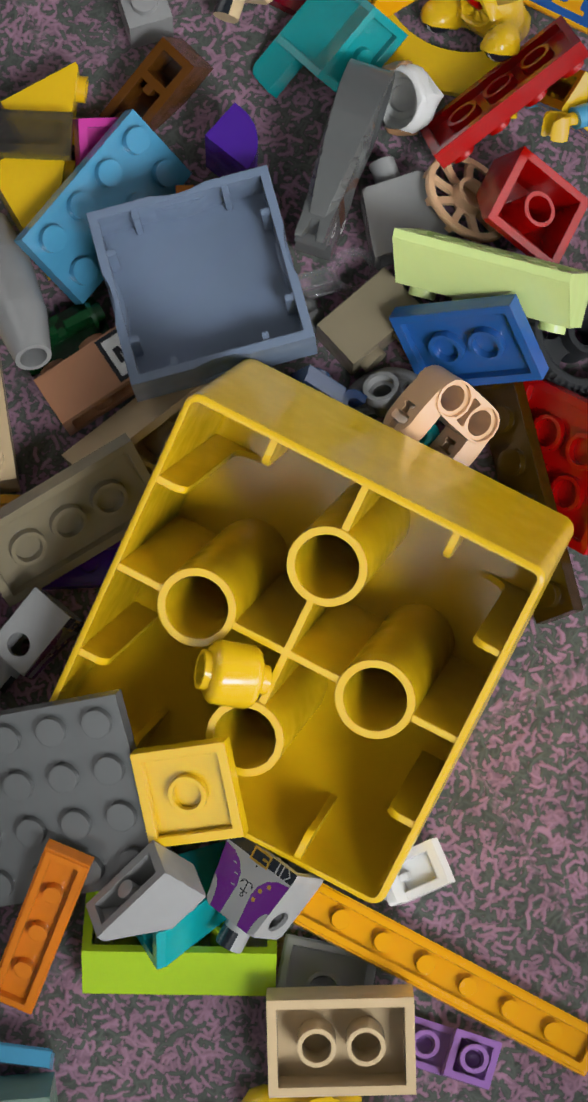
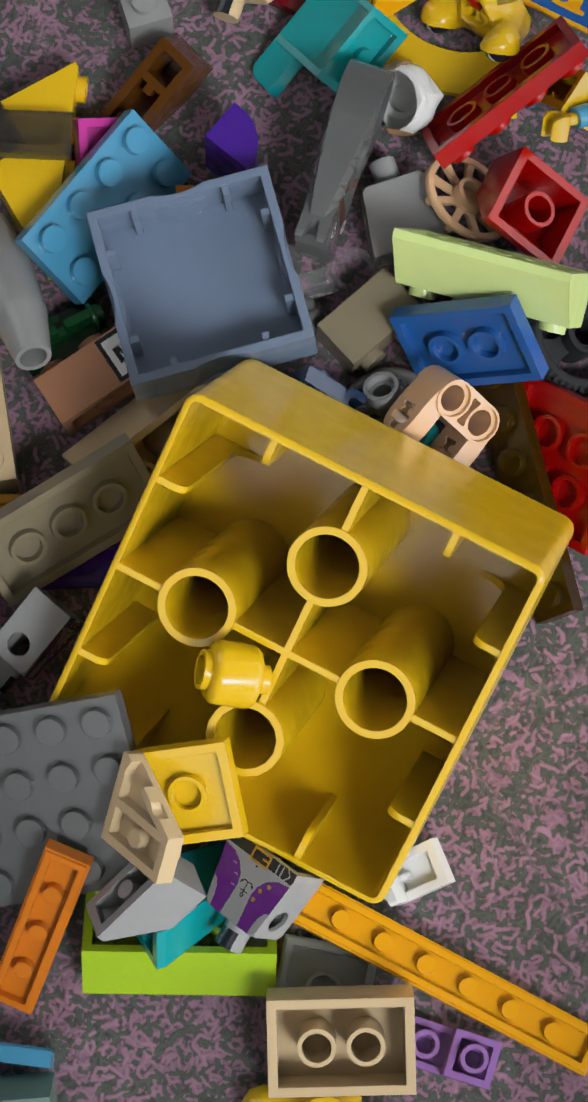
none -> tan wing [101,751,184,884]

